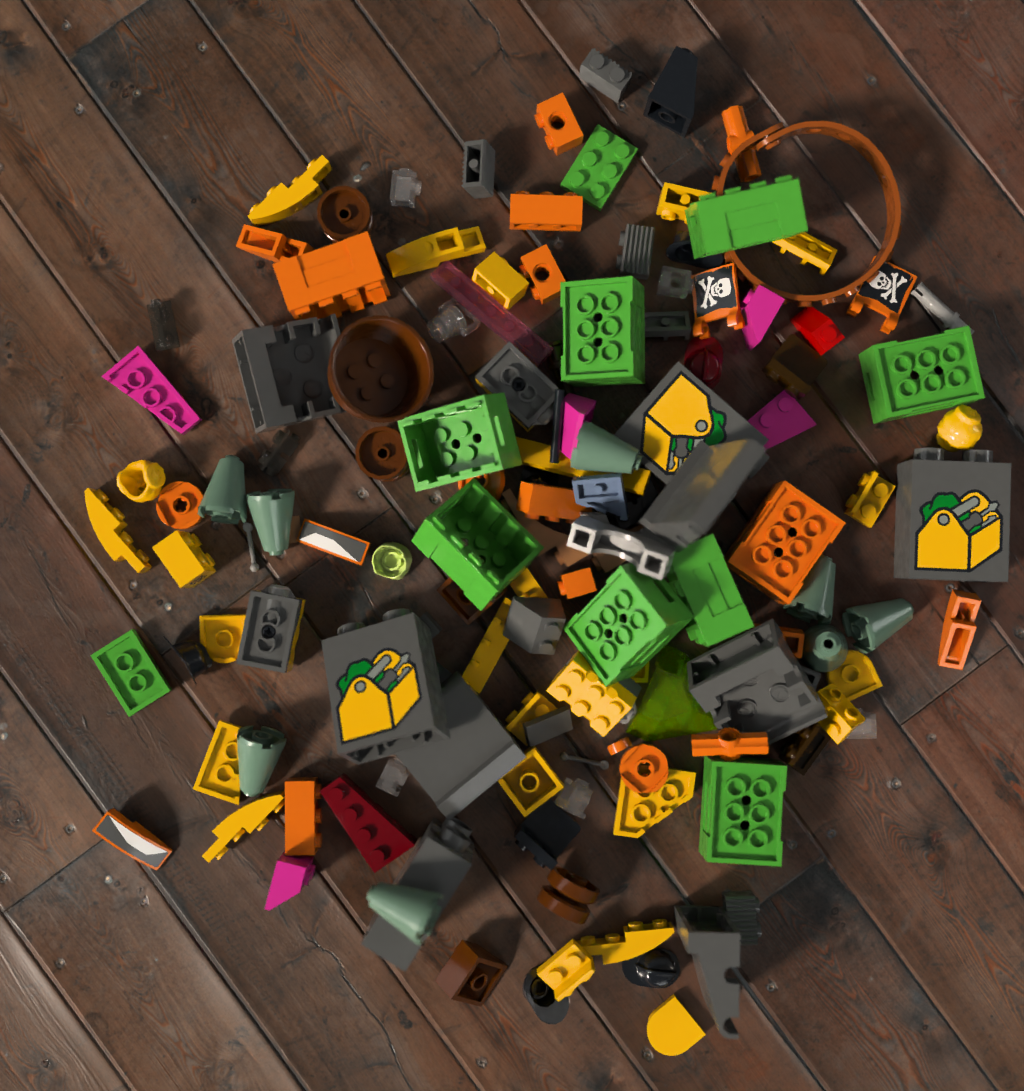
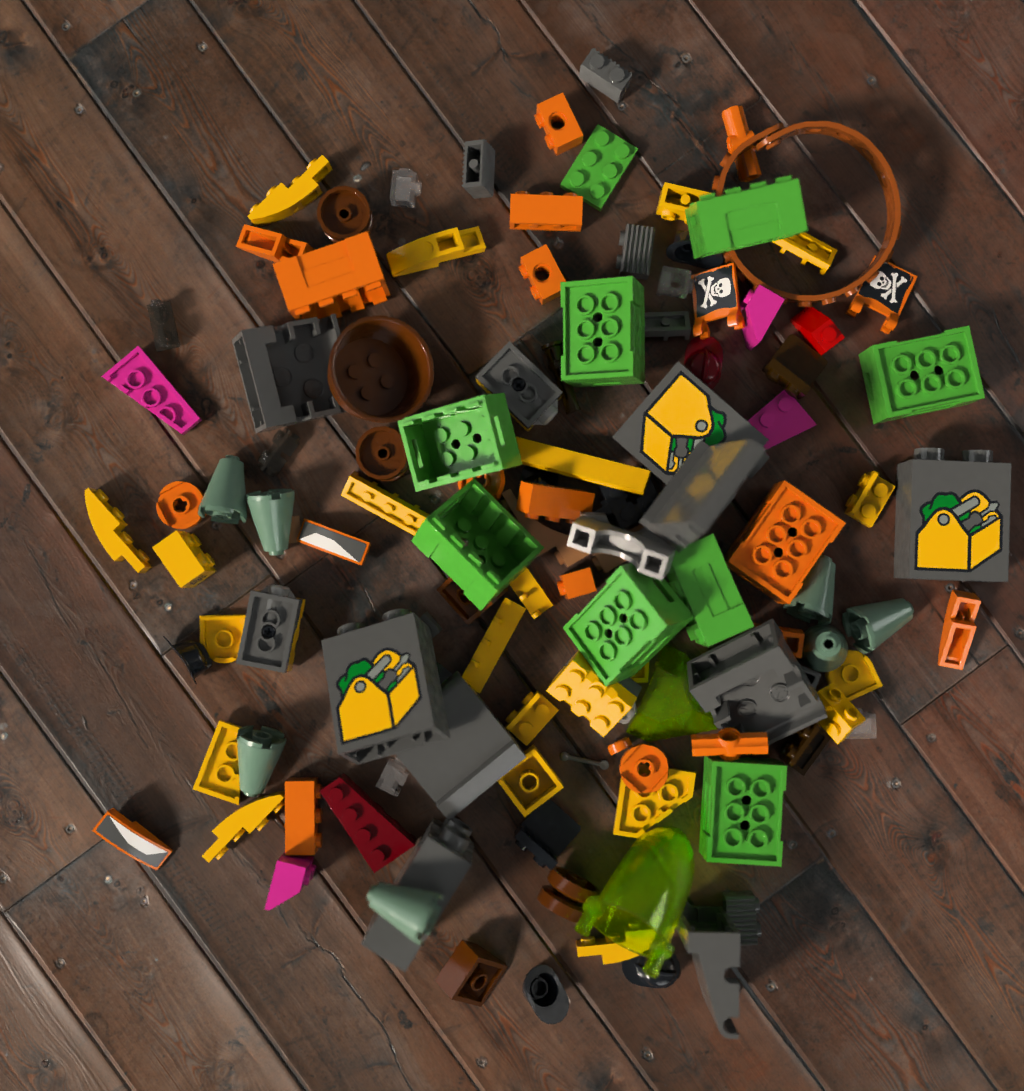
bright green plate [90,629,172,717] -> none
yellow hair [117,460,166,503] -> none
light grey hinge [243,523,259,572] -> none
yellowish green hair [372,542,412,580] -> none
clear piece [427,296,482,343] -> none
clear pink tile [430,261,554,368] -> none
yellow brick [471,252,529,312] -> none
dark grey slope [503,596,566,655] -> none
dark grey tile [523,706,573,747] -> none
yellow bracket [537,939,595,1001] -> none
black bar [549,389,565,463] -> none
clear brick [554,777,593,819] -> none
dark pink slope [560,393,596,459] -> none
sand green cone [571,421,643,474] -> none
sand blue wing [572,473,629,521] -> none
black slope [643,46,698,138] -> none
yellow tile [647,994,706,1056] -> none
light grey pin [911,282,974,335] -> none
yellow hair [935,404,983,452] -> none
none -> yellow hinge [341,471,429,536]
none -> clear neon green windscreen [574,826,695,978]

